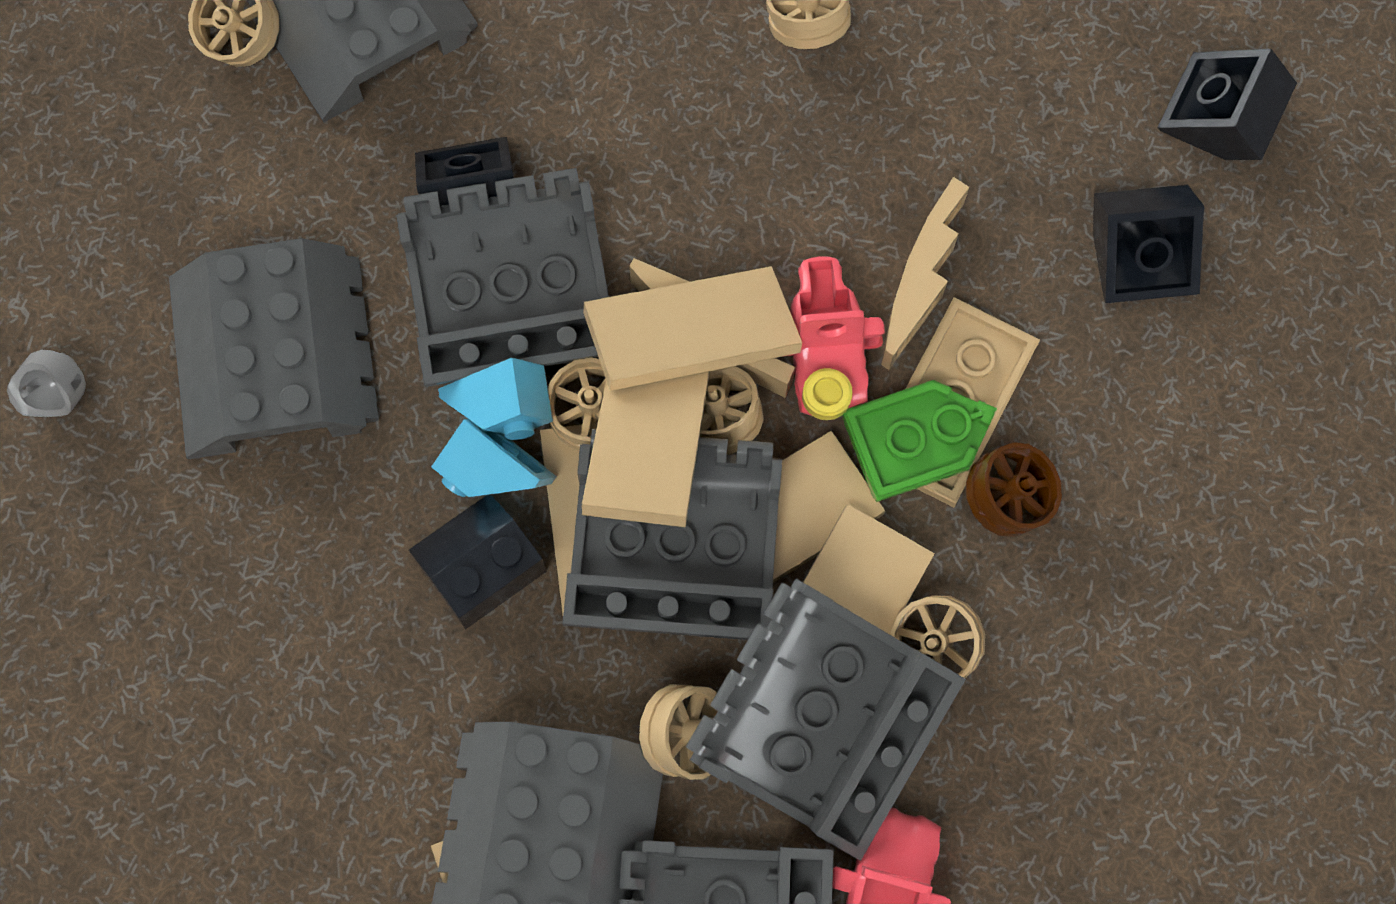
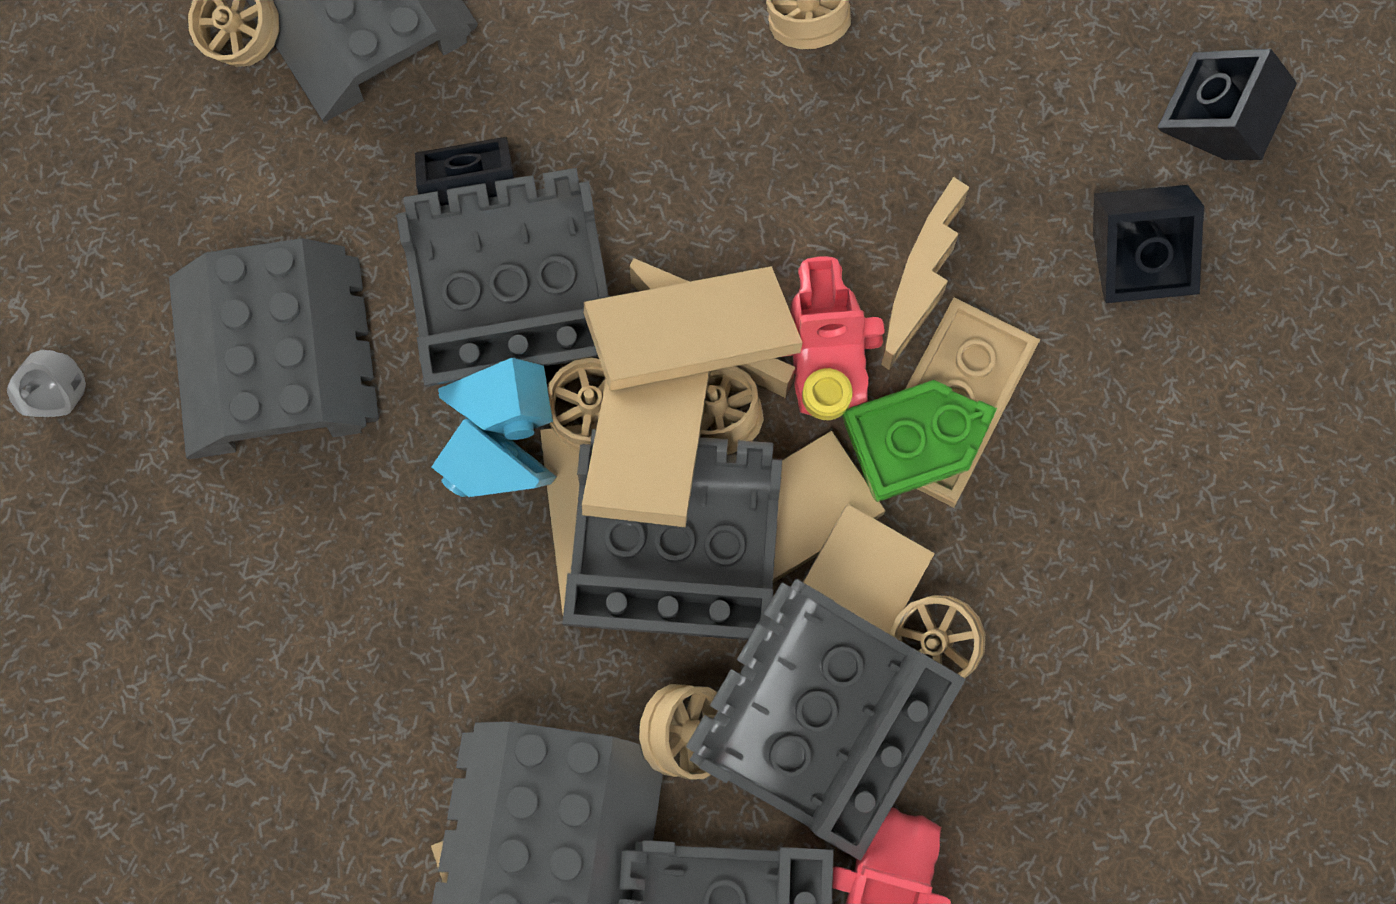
black slope [409,494,547,630] -> none
reddish brown wheel [966,442,1062,537] -> none

